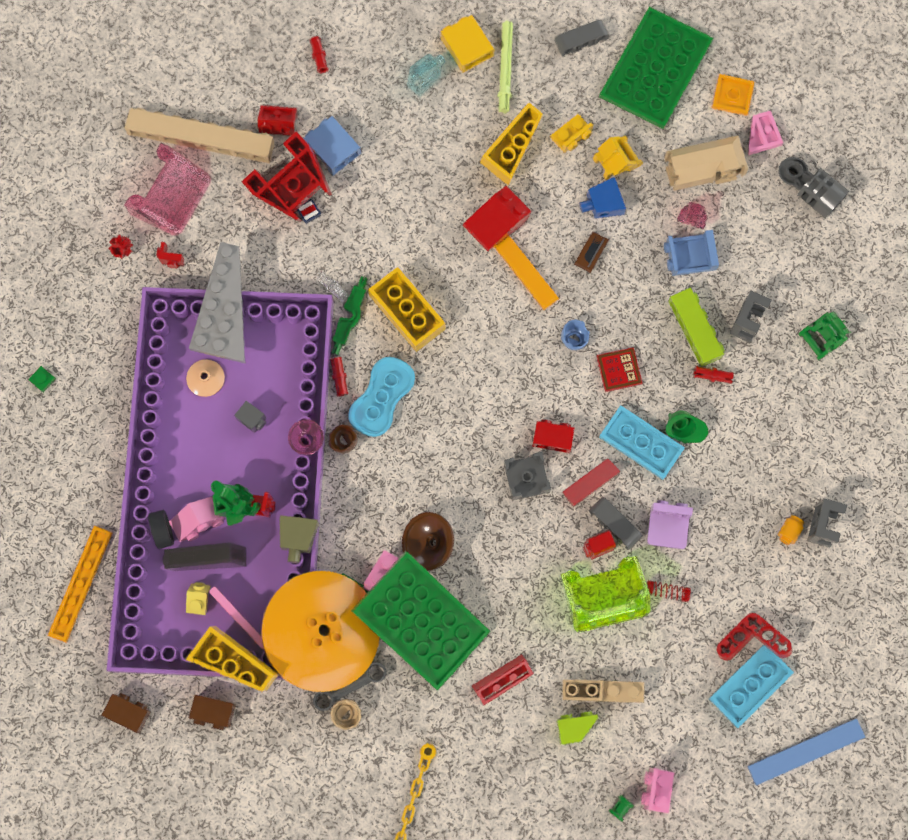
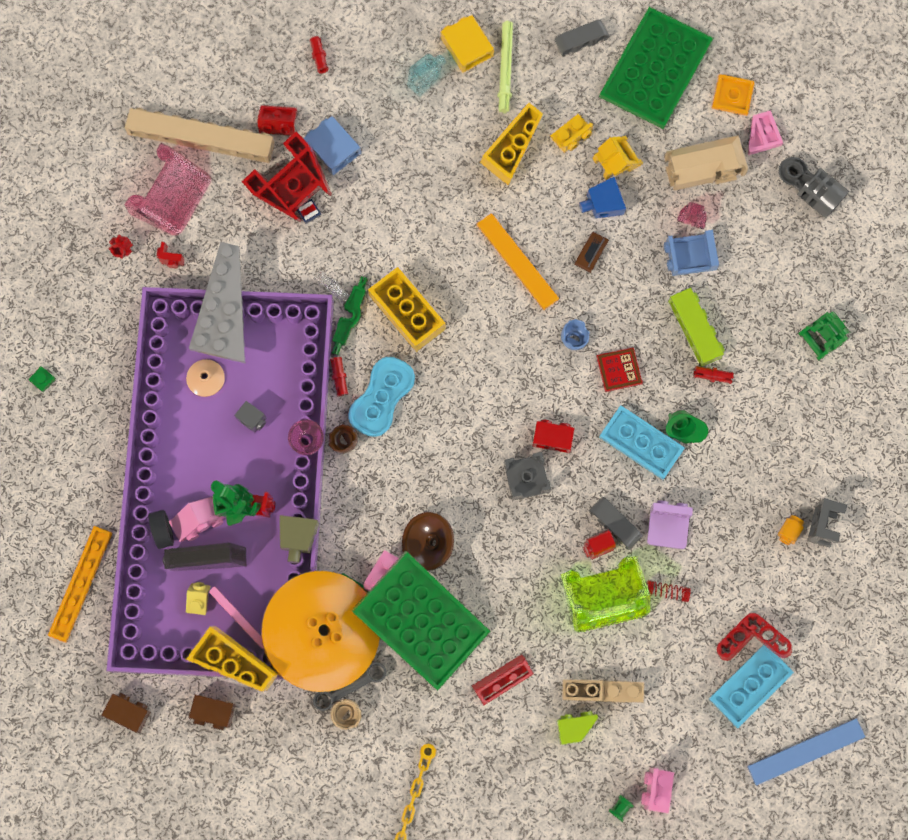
red slope [462,186,532,251] -> none
red slope [562,458,621,507] -> none
dark grey panel [730,291,772,343] -> none

